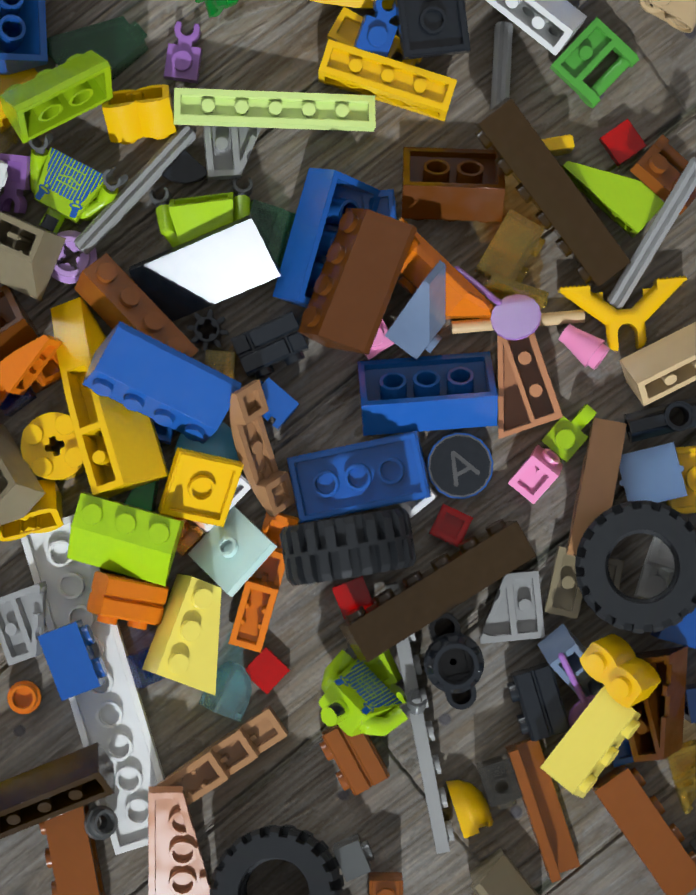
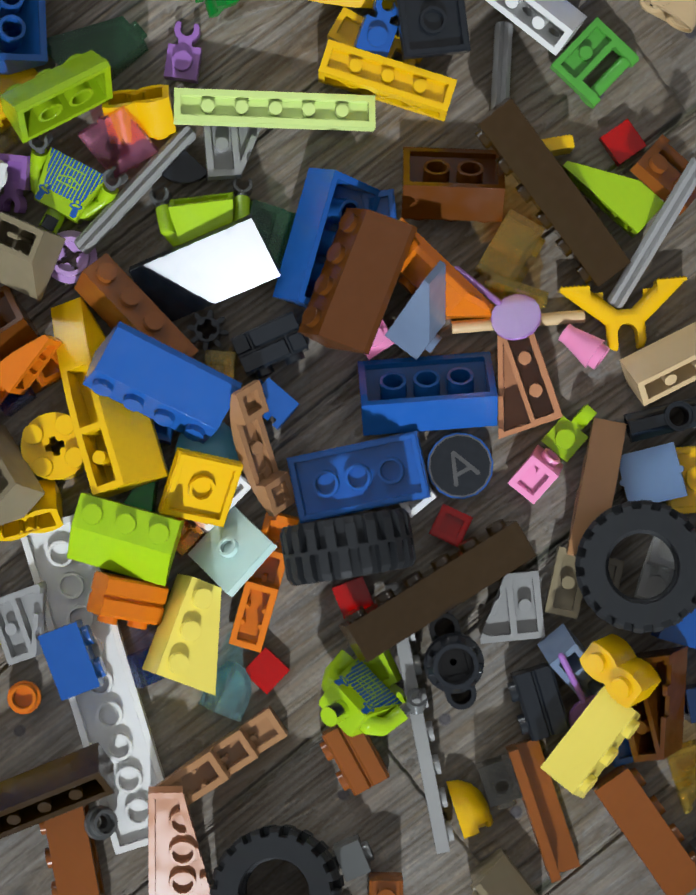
none -> clear pink piece [78,105,158,178]

